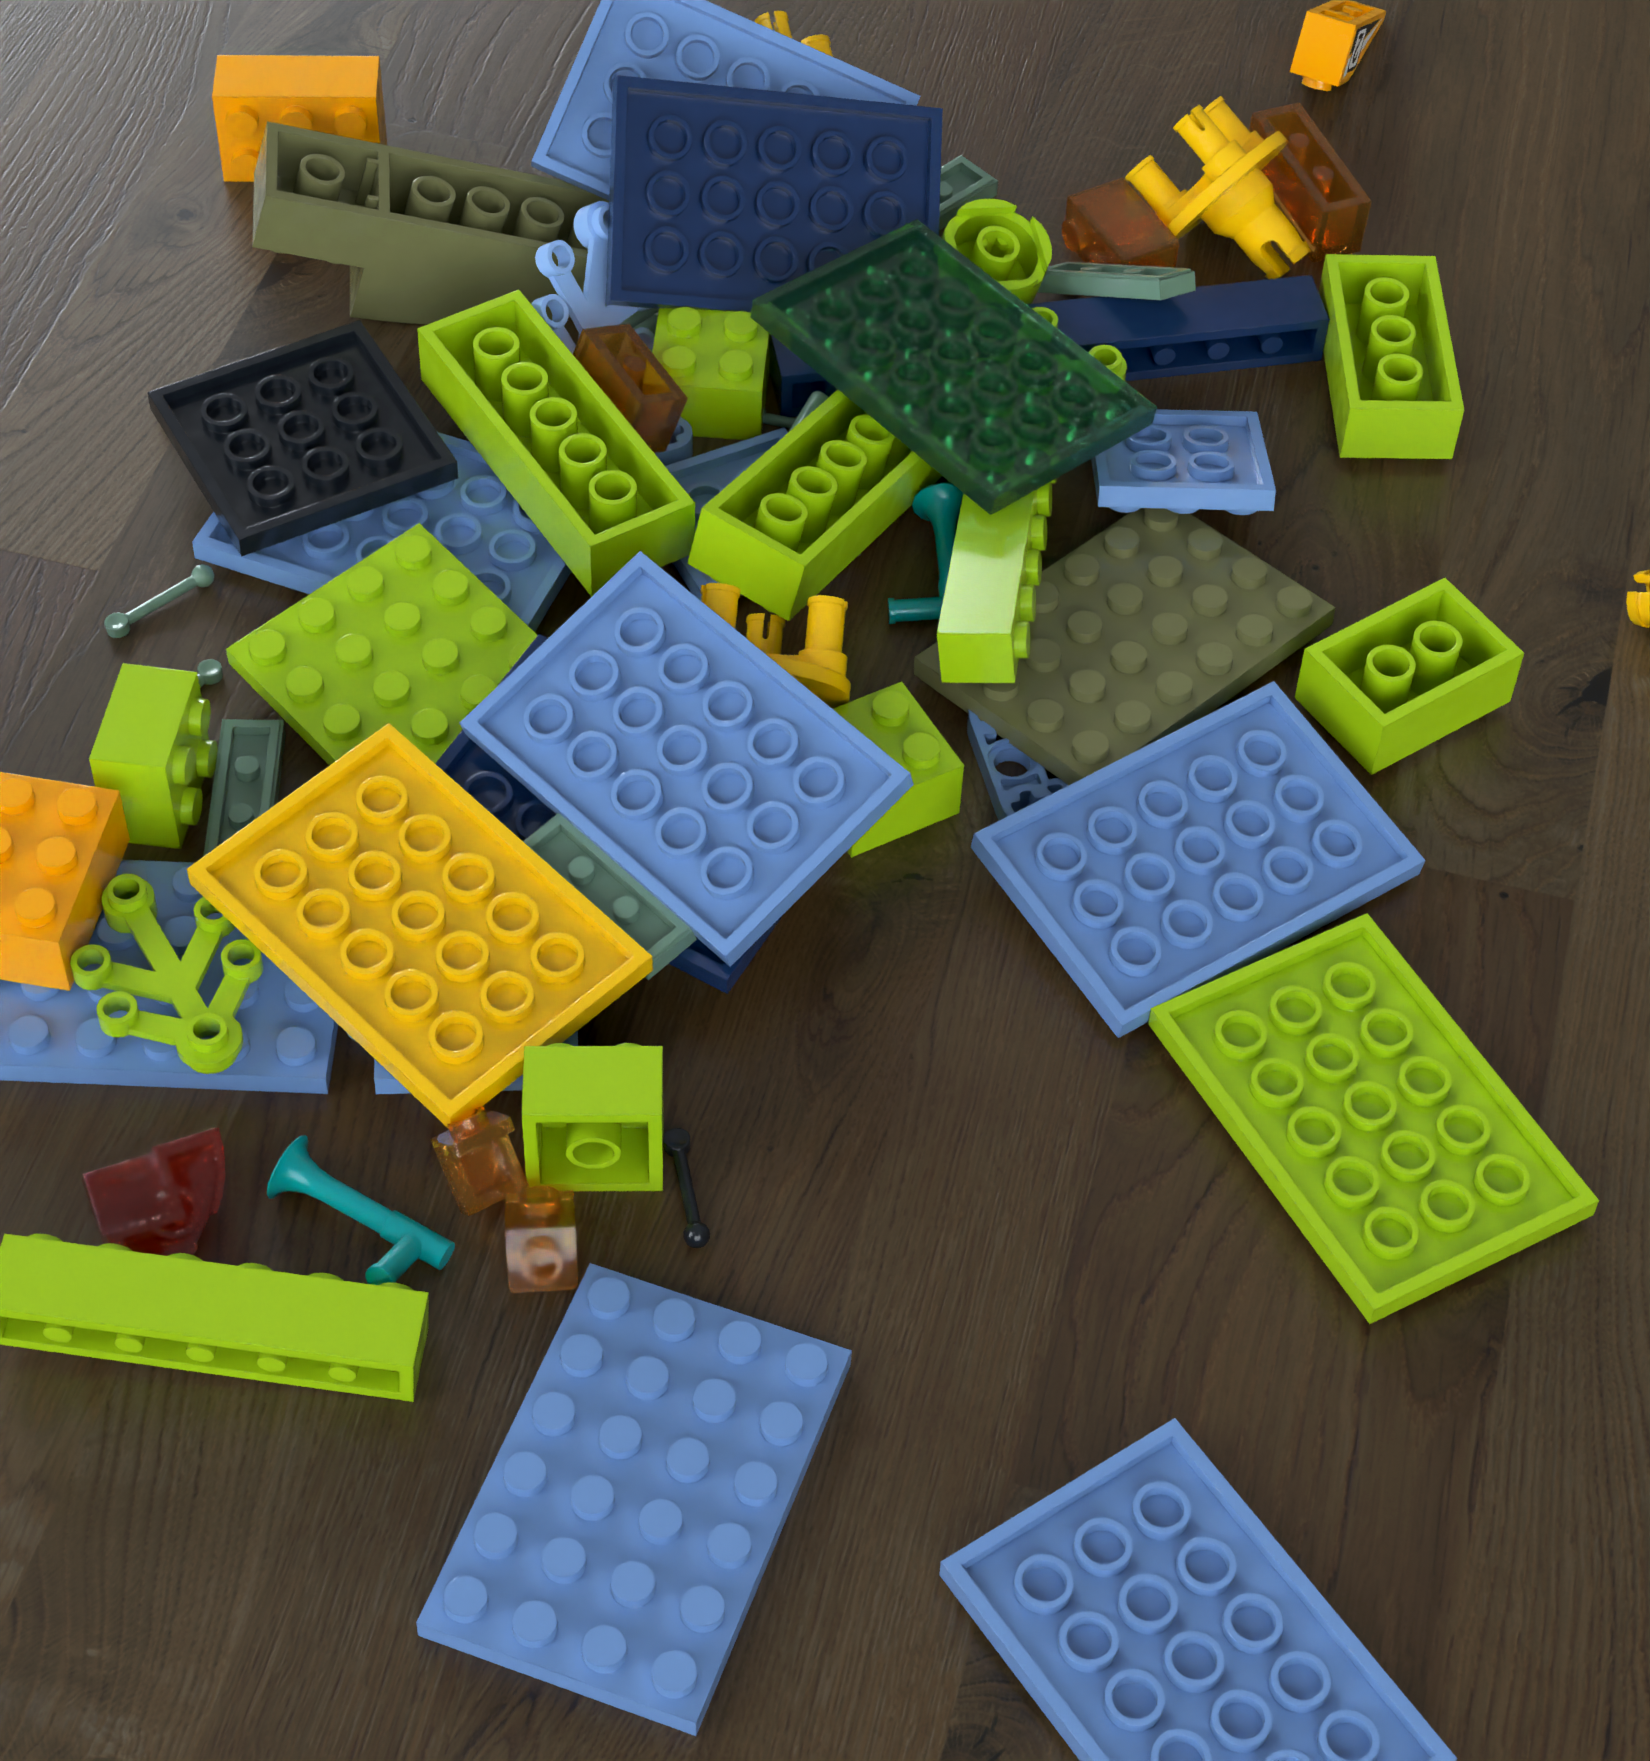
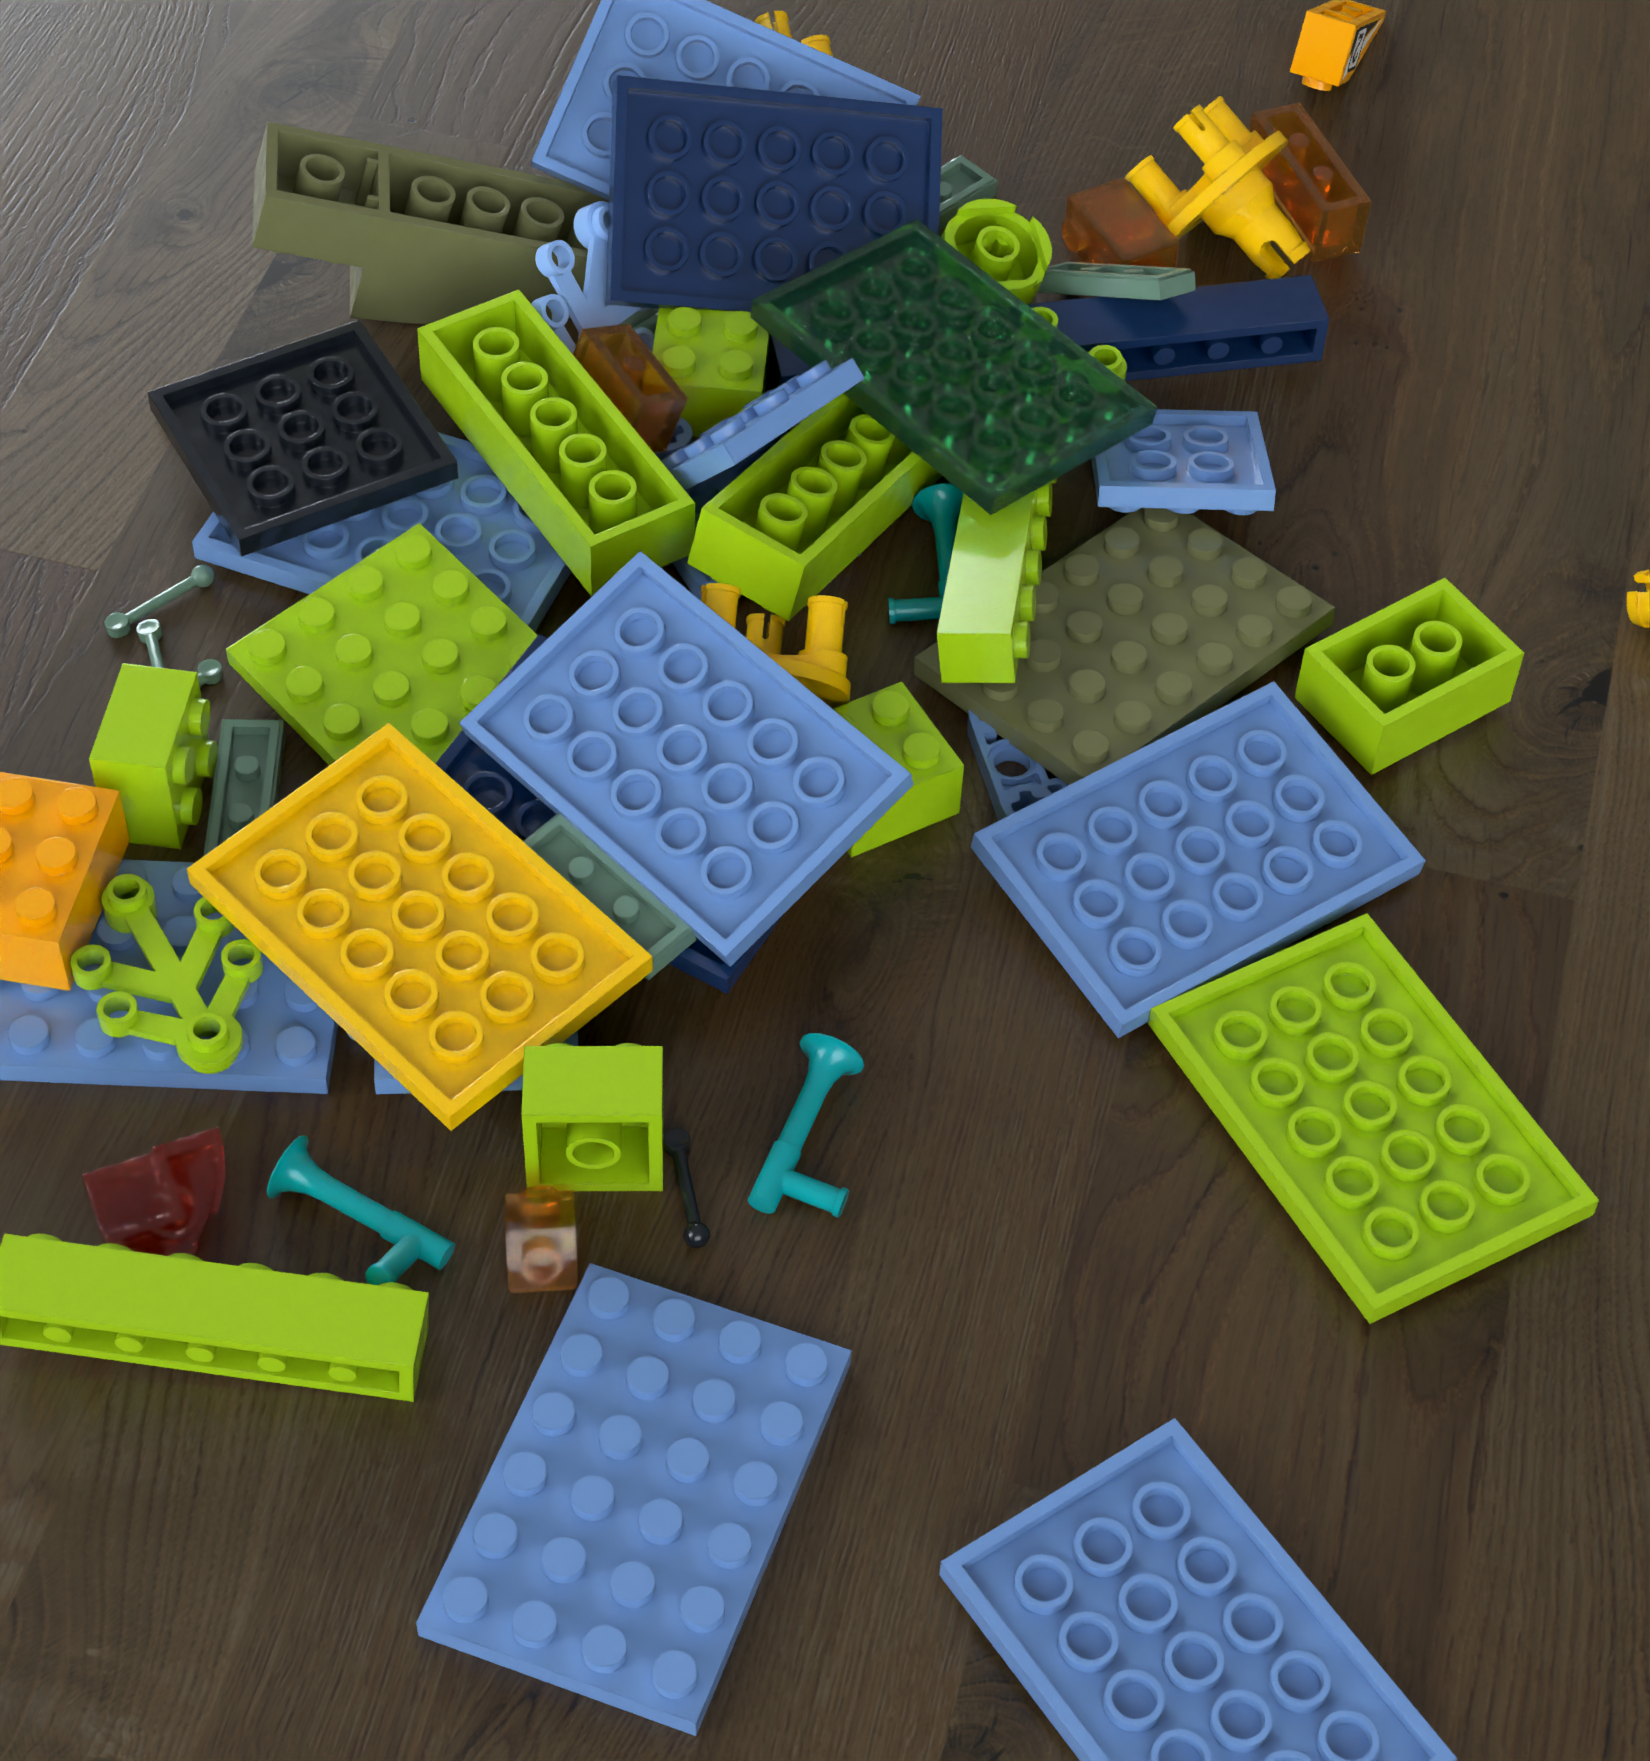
light orange brick [212,55,387,182] -> none
clear orange bracket [430,1107,530,1216] -> none
lime brick [1319,254,1464,459] -> none
none -> sand green hinge [136,619,165,668]
none -> medium blue plate [661,358,865,490]
none -> teal piece [747,1033,864,1218]

